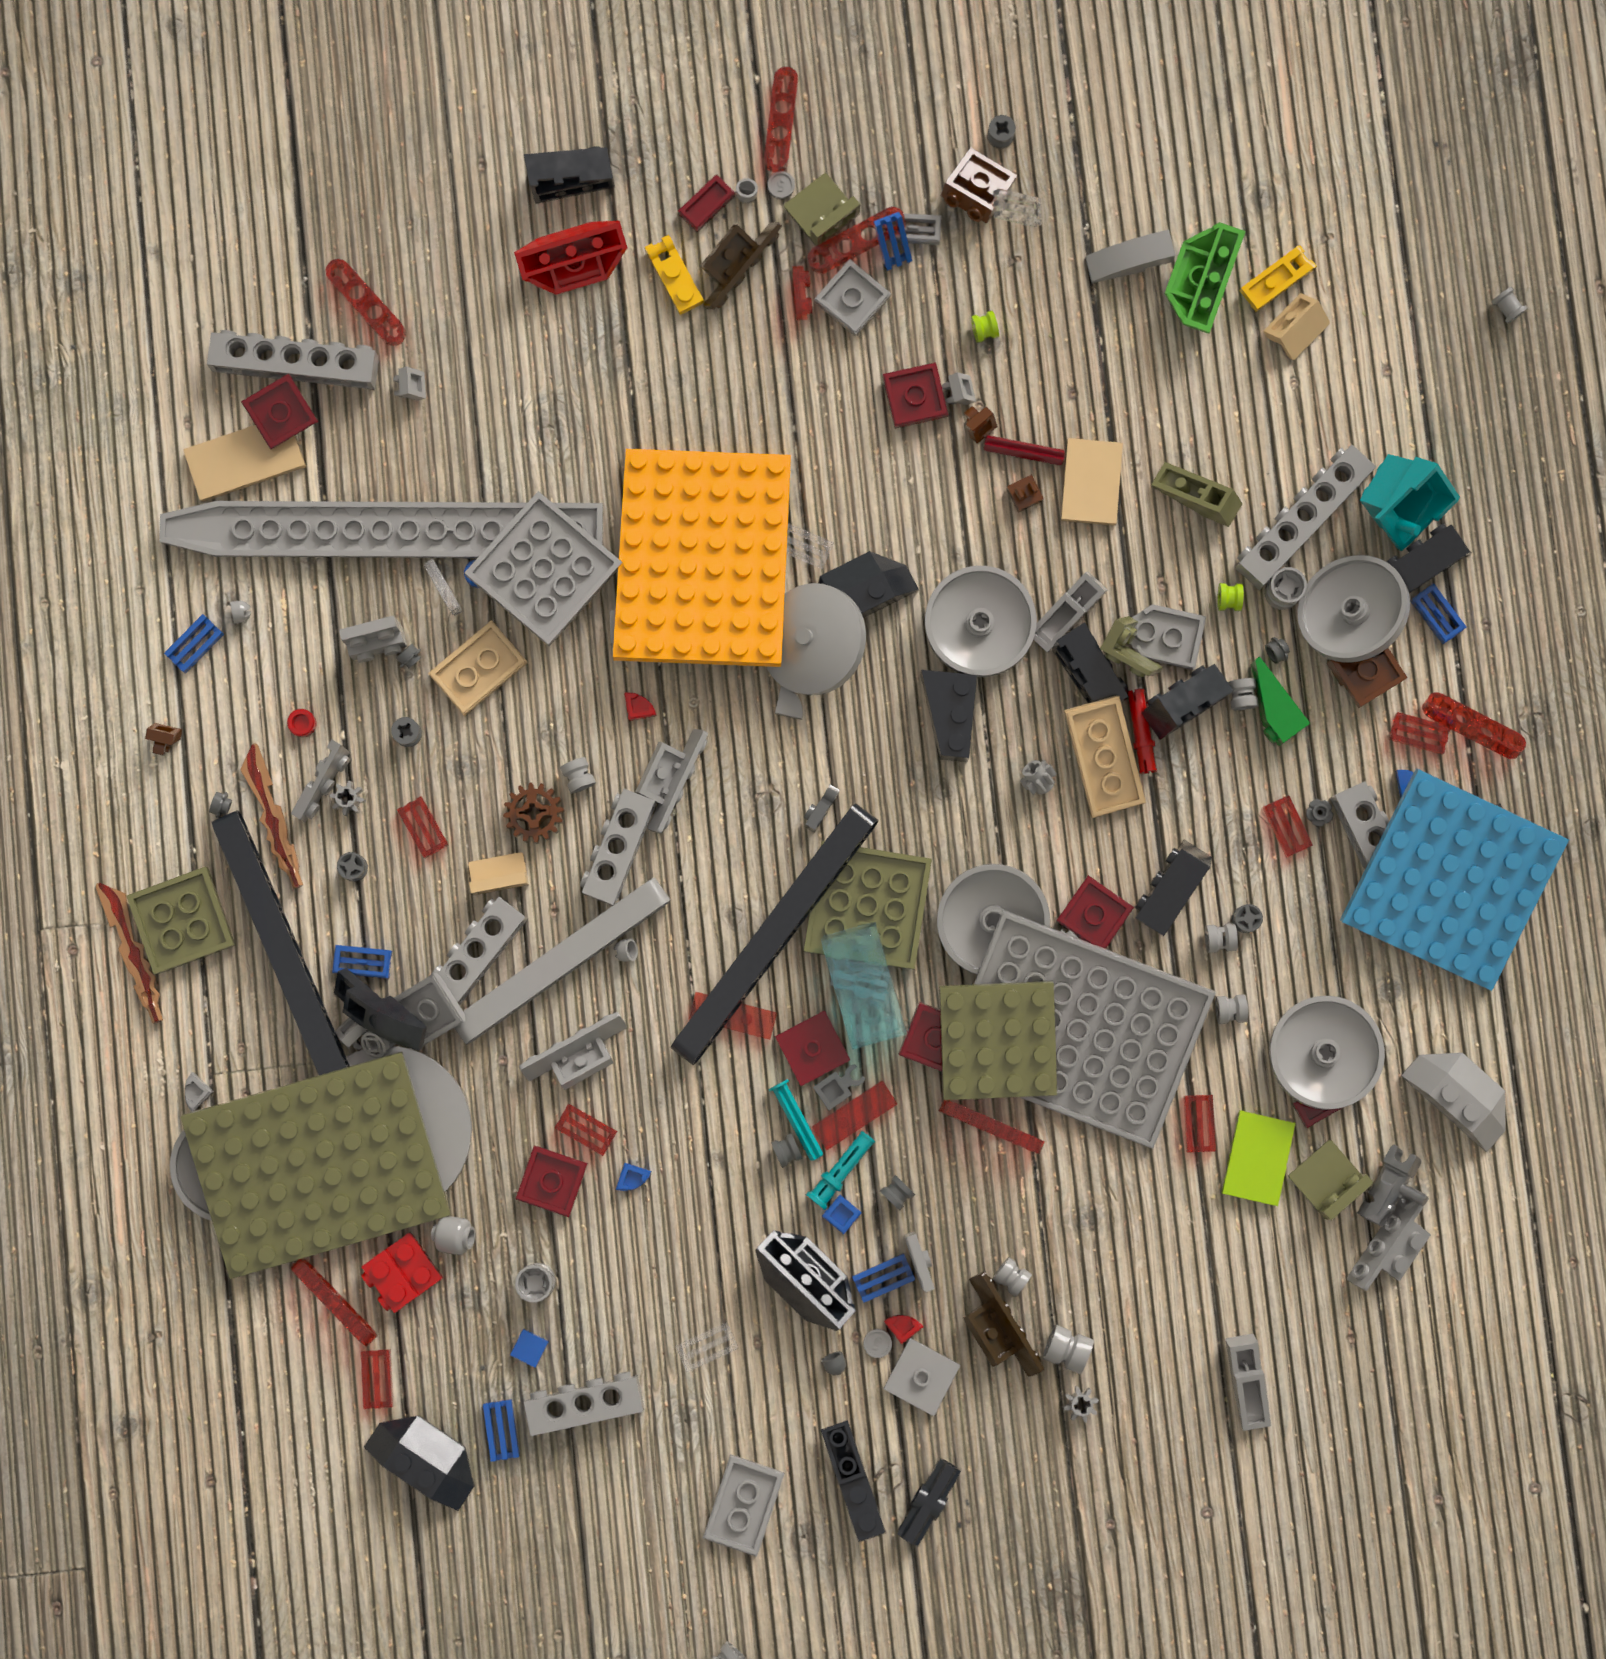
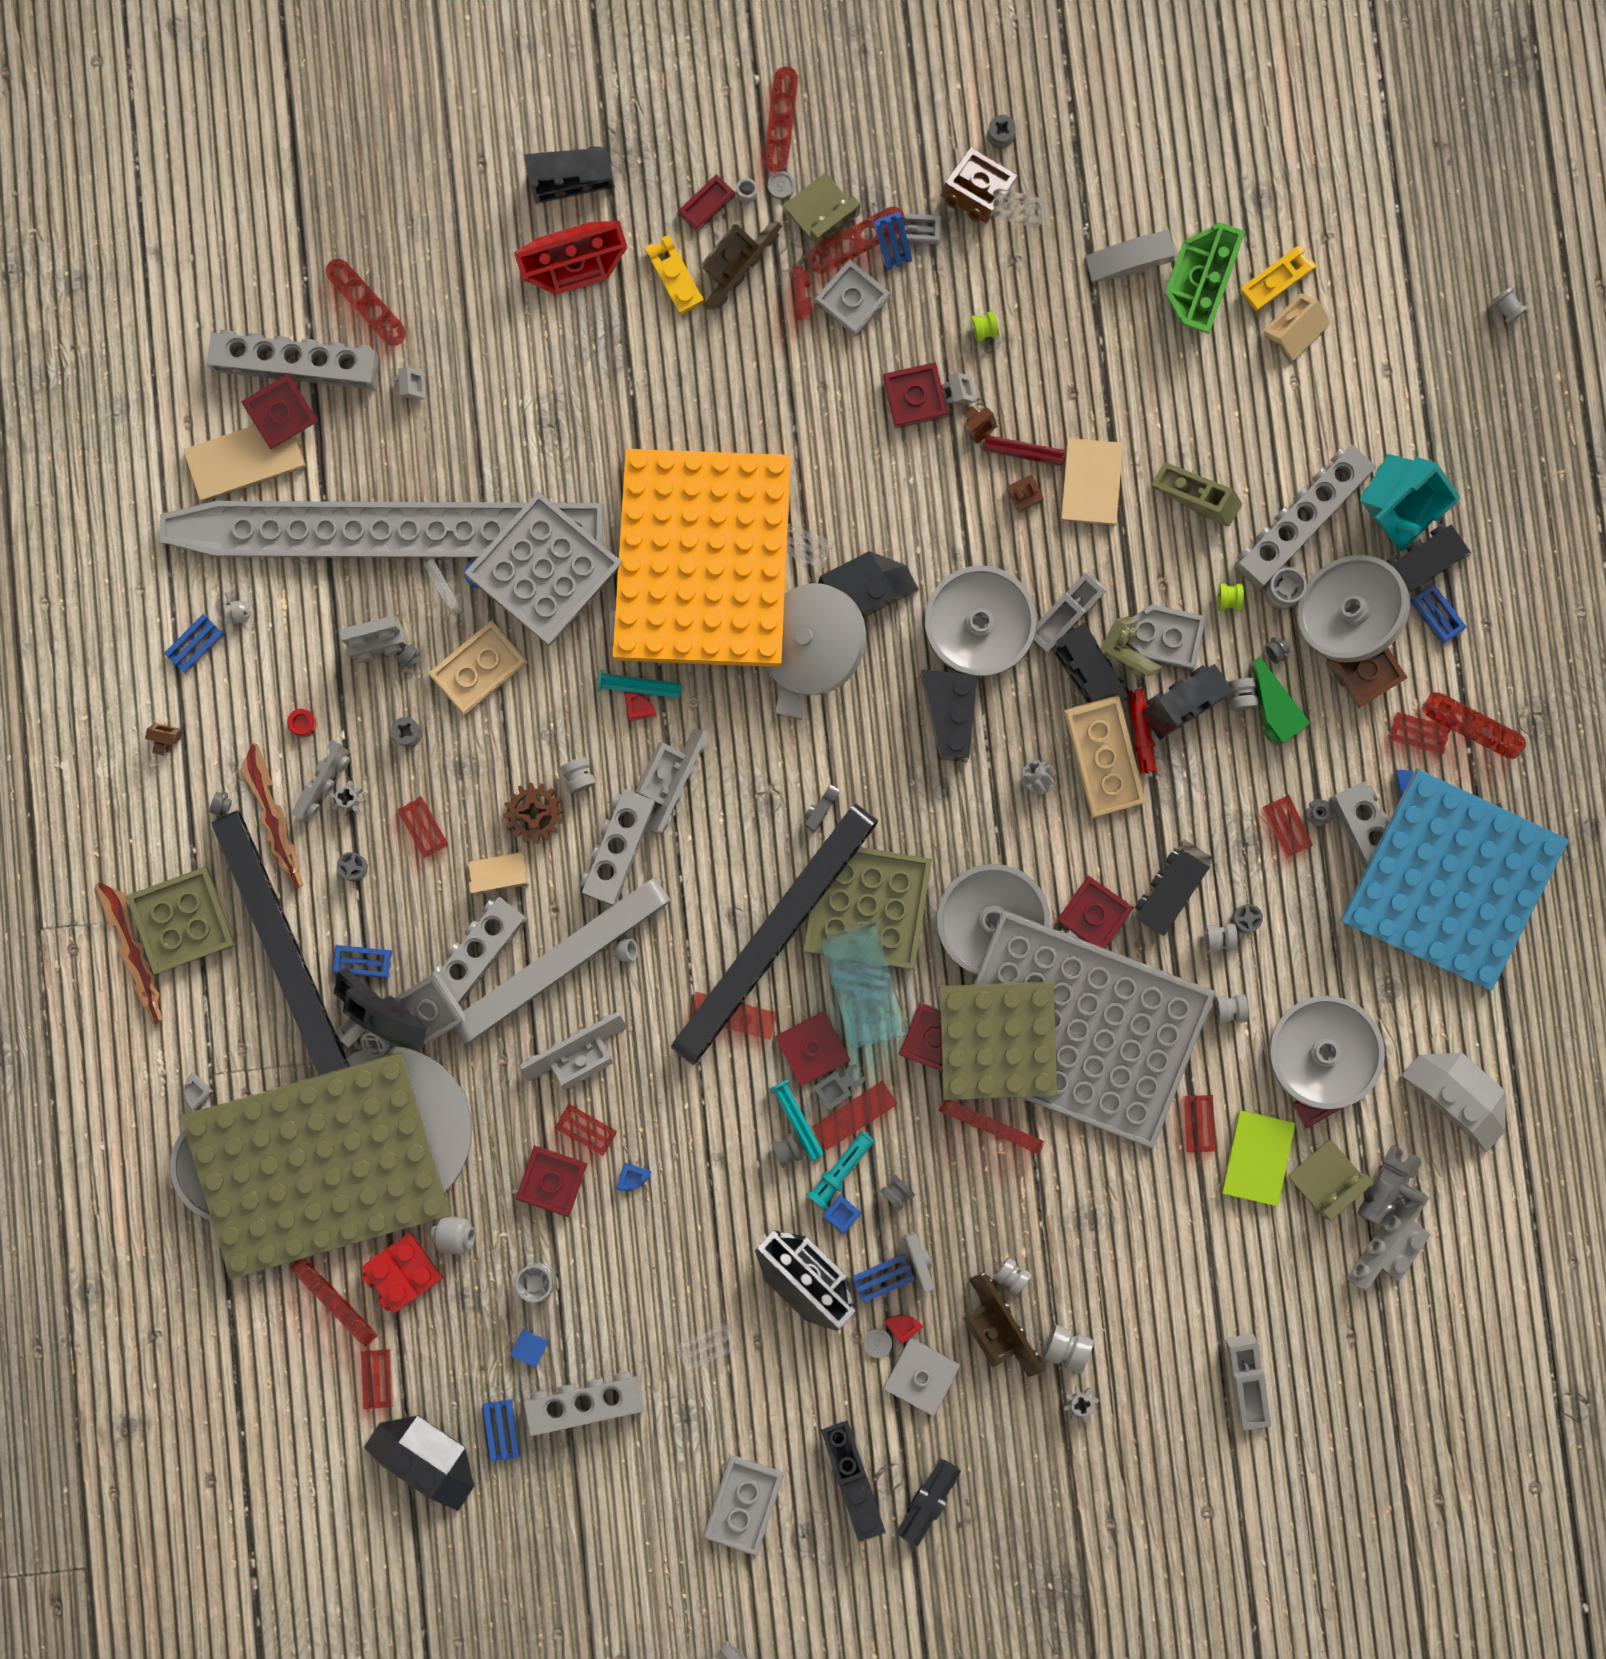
dark grey hinge [821,1351,846,1376] -> none
none -> teal axle [598,669,682,698]

